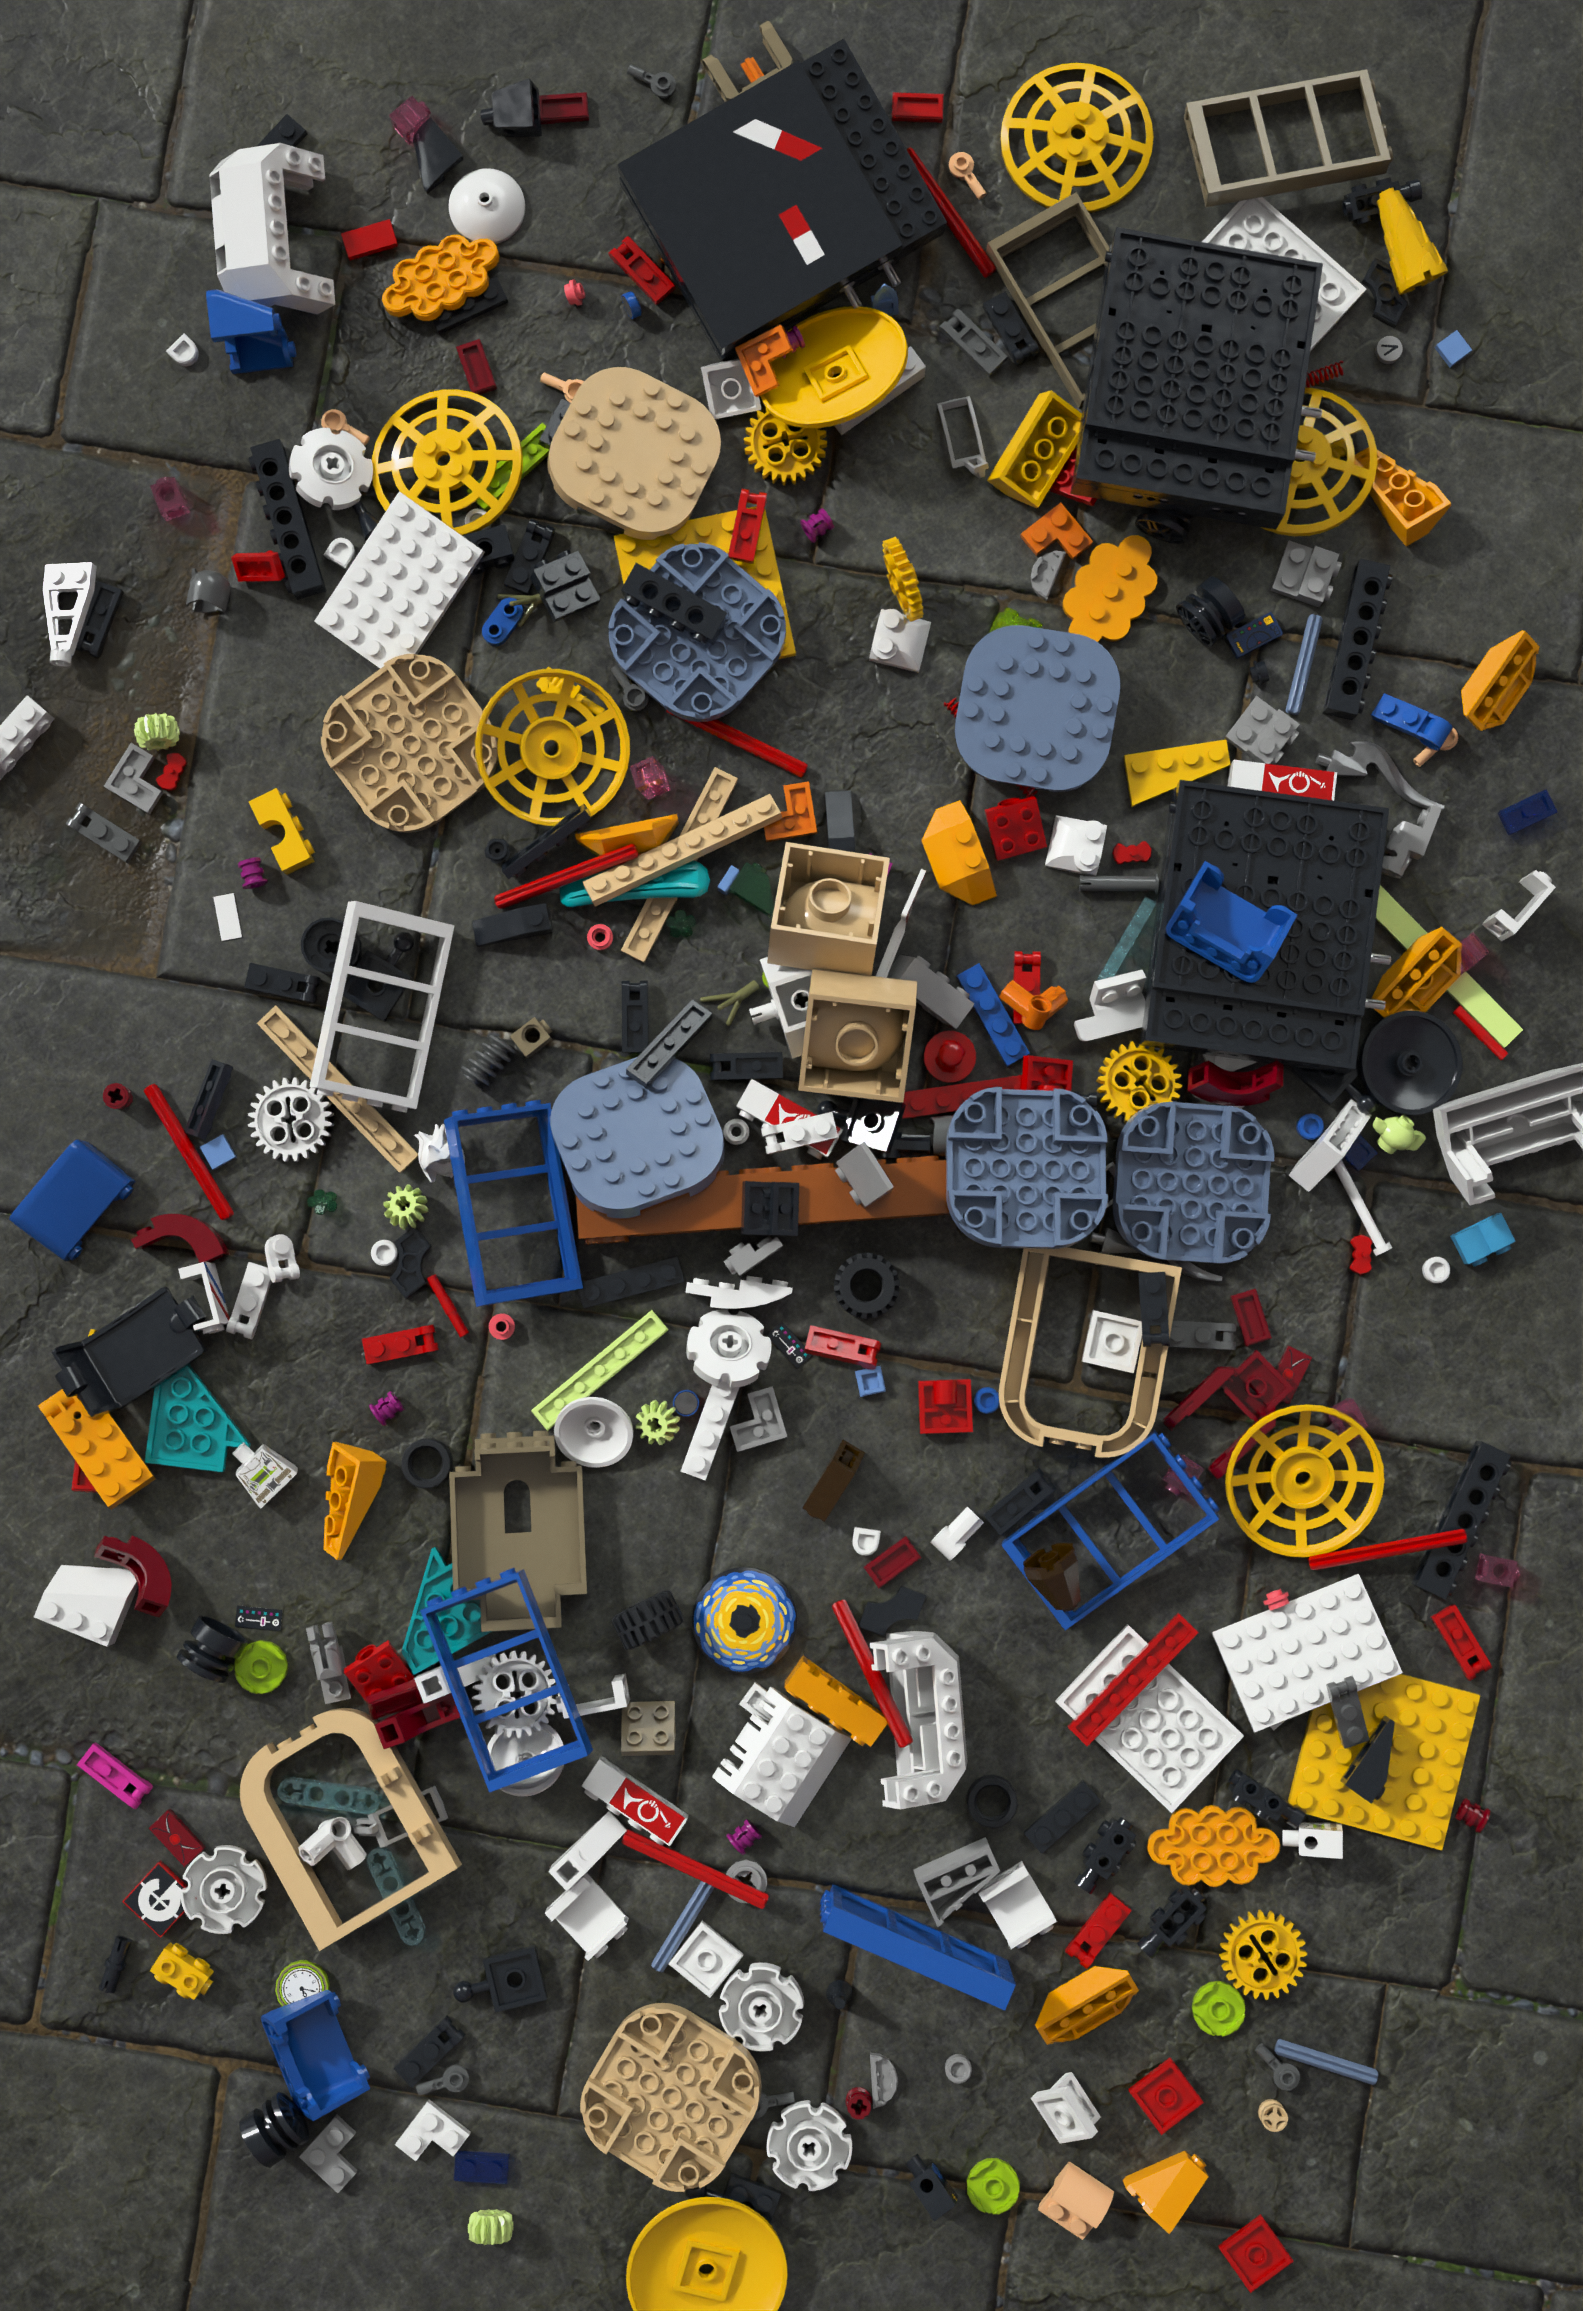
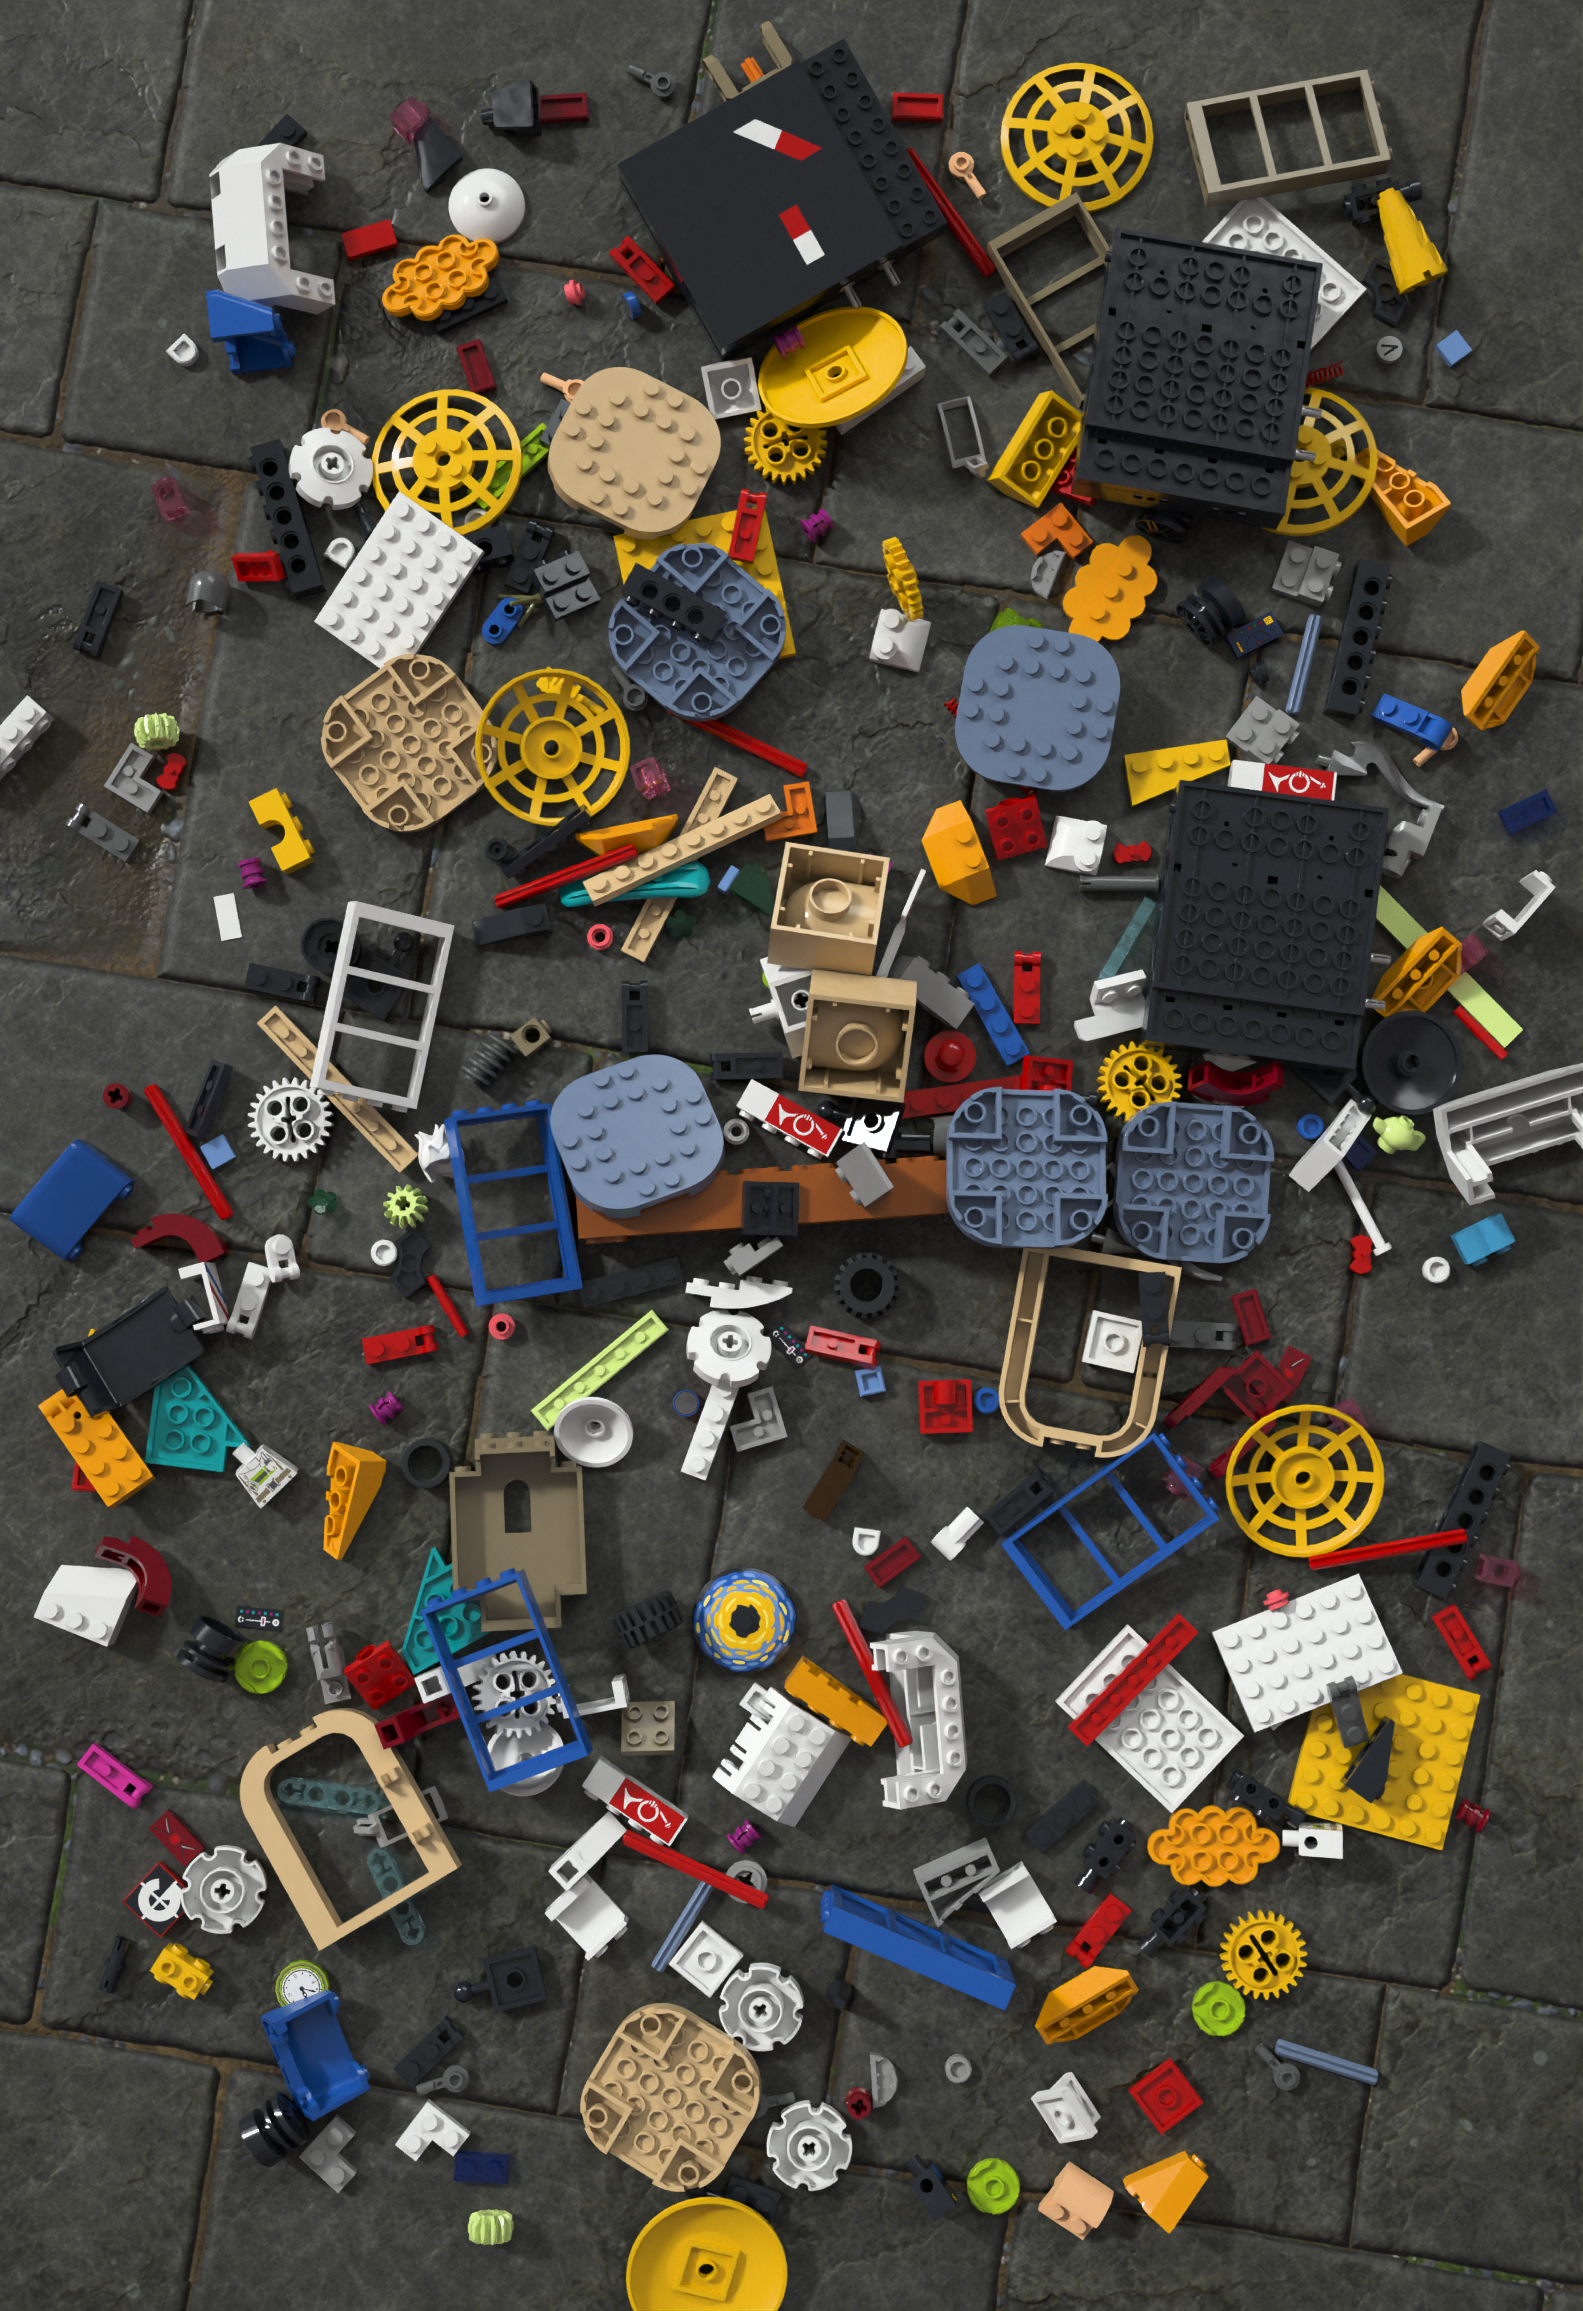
white plate [43,563,97,667] -> none
white piece [298,1817,367,1870] -> none
dark red tile [366,1679,423,1720] -> none
plate [626,999,712,1089] -> none
yellowish green gear [635,1400,680,1445] -> none
olive plant [700,980,760,1026] -> none
orange plate [735,325,793,397] -> none
white plate [761,1112,838,1154] -> none
medium blue plate [871,284,899,316] -> none
orange piece [999,980,1068,1030] -> none
dark brown cone [1023,1543,1081,1612] -> none
blue windscreen [1166,861,1298,982] -> none
red plate [1218,2214,1294,2293] -> none
tan wheel [1258,2099,1288,2132] -> none

